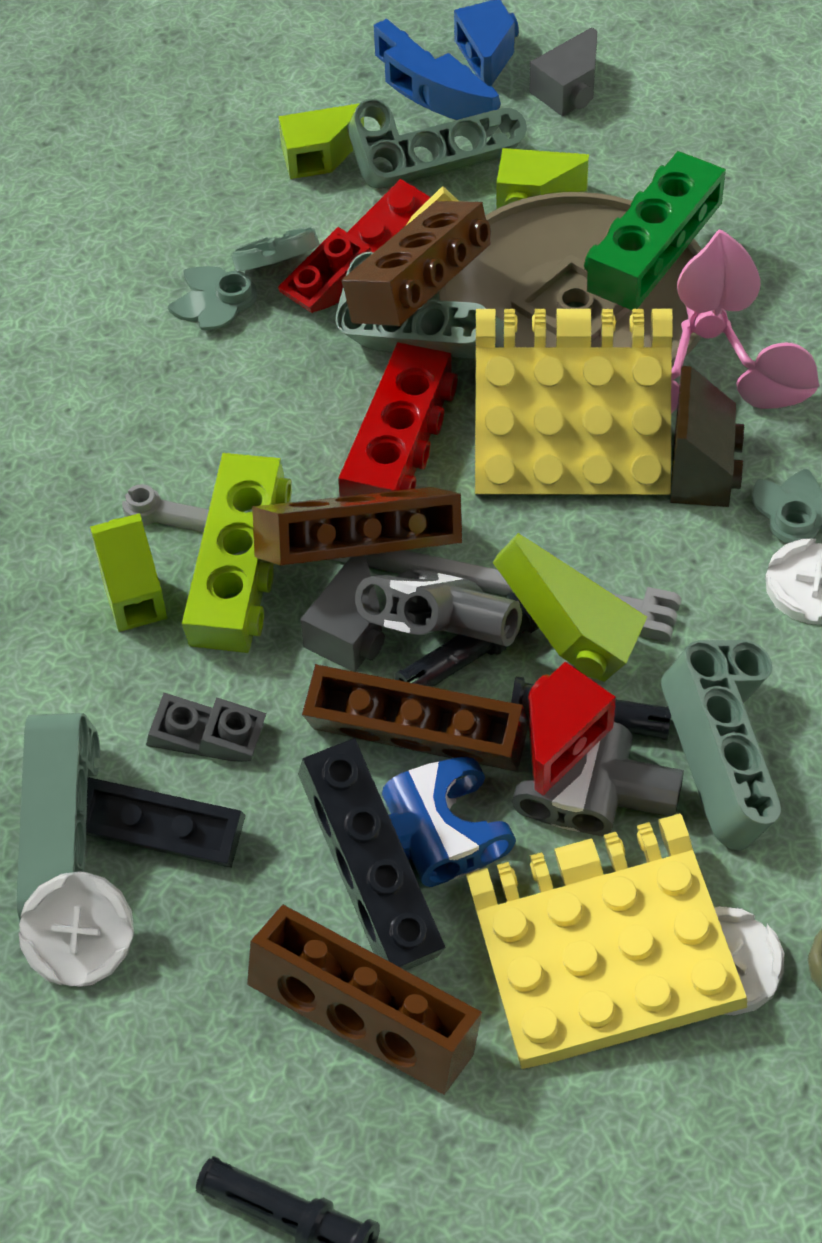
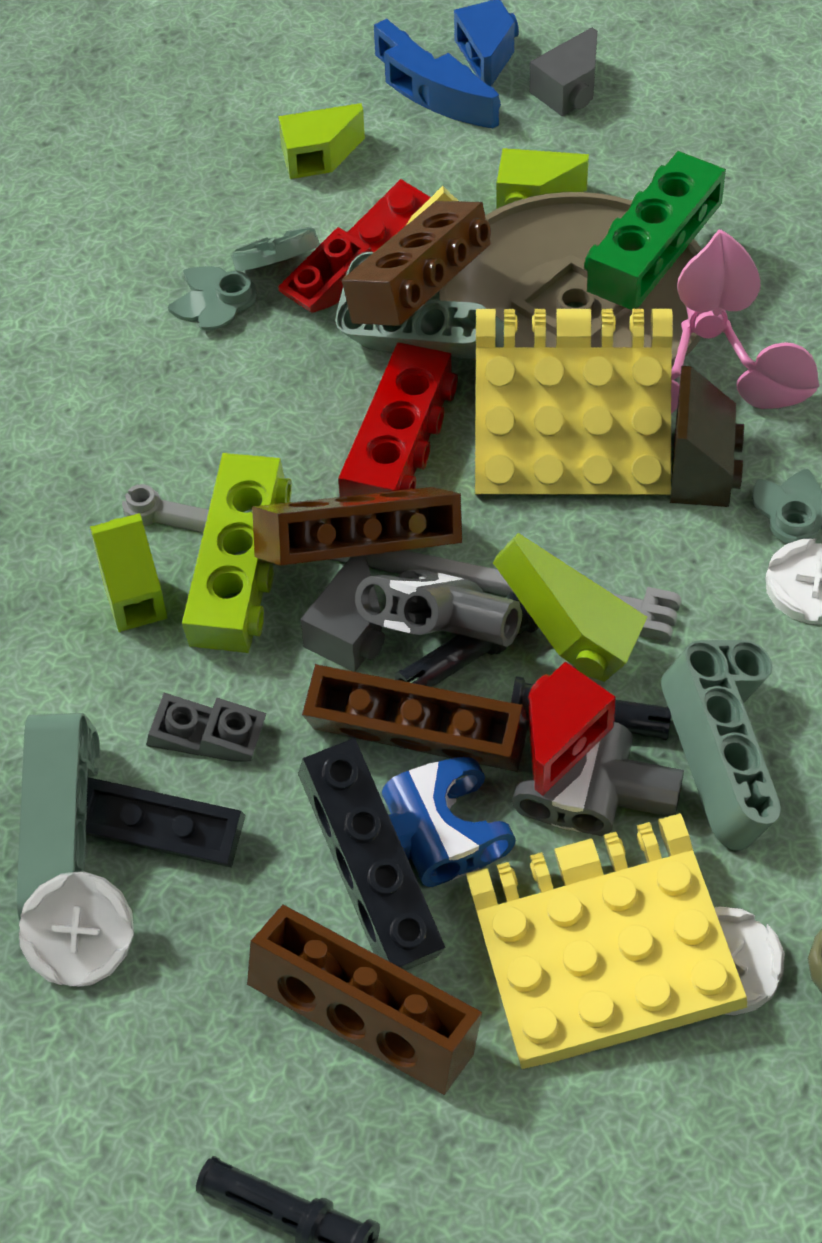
sand green beam [348,98,527,189] -> none

